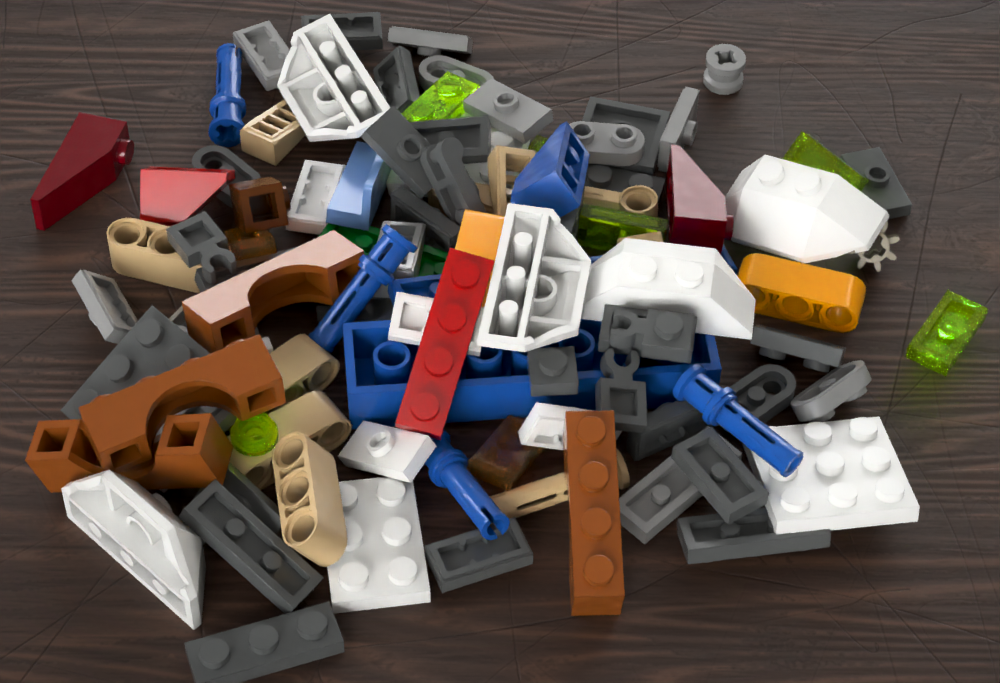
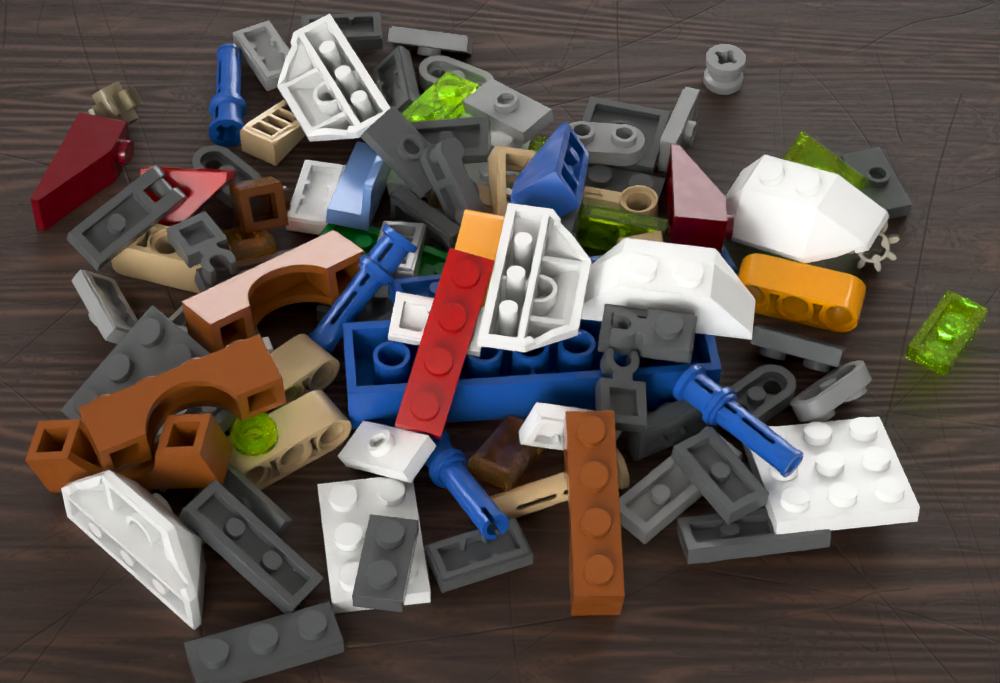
tan beam [272,430,347,567] -> none
dark grey plate [527,346,579,397] -> none
none -> dark grey plate [66,165,187,271]
none -> dark tan gear [88,81,143,126]
none -> dark grey plate [352,514,419,613]

